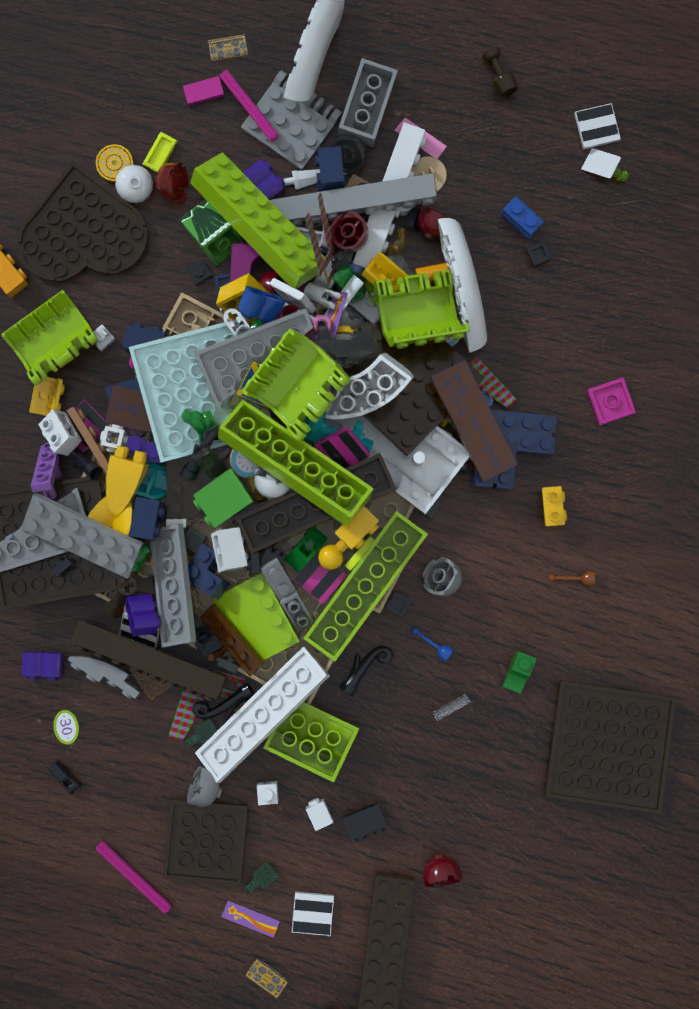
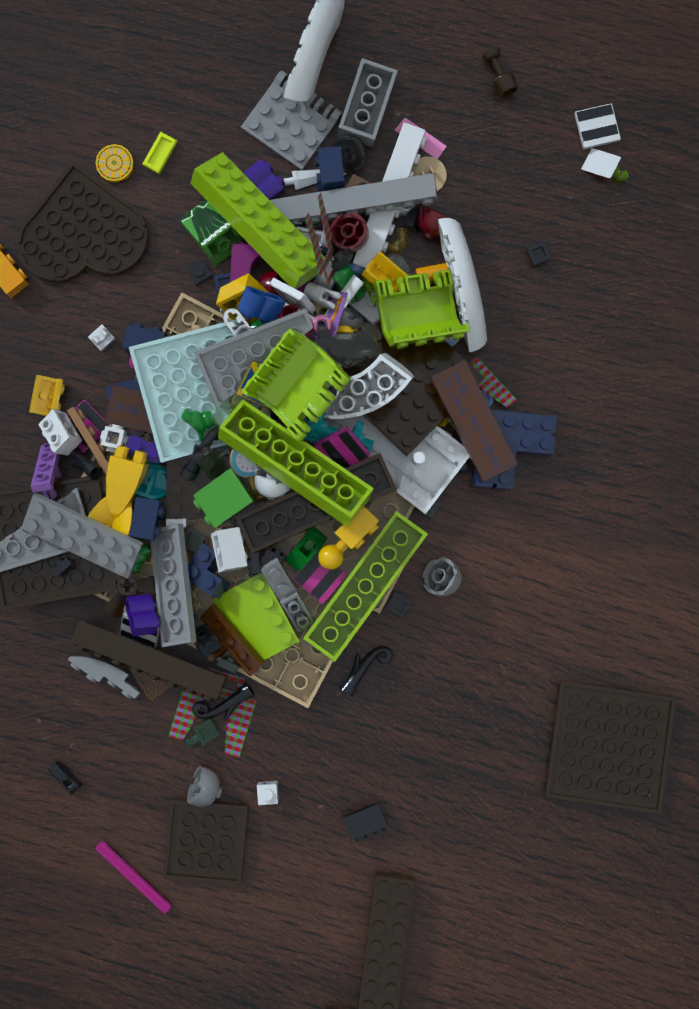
lime hinge [1,290,99,386] -> none
dark purple brick [21,651,64,681] -> none
sticker [53,710,79,745] -> none
white cylinder [115,165,153,204] -> none
clear red cylinder [154,162,189,201] -> none
dark pink tile [183,76,224,106] -> none
white plate [195,646,330,783] -> none
clear tile [208,34,248,61] -> none
dark pink axle [220,70,279,142] -> none
medium lavender sticker [221,901,280,938] -> none
clear green plate [245,860,279,894] -> none
clear tile [245,958,289,998] -> none
lime slope [263,702,359,782] -> none
tile [292,891,334,936] -> none
white brick [306,798,334,831] -> none
neon yellow tile [345,537,374,571] -> none
blue hinge [411,627,454,662] -> none
dark red cylinder [423,854,463,888] -> none
clear tile [432,694,471,721] -> none
blue brick [501,196,544,240] -> none
green arch [502,651,537,694] -> none
yellow bracket [542,486,567,526] -> none
dark orange hinge [548,571,595,586] -> none
dark pink tile [587,377,636,426] -> none

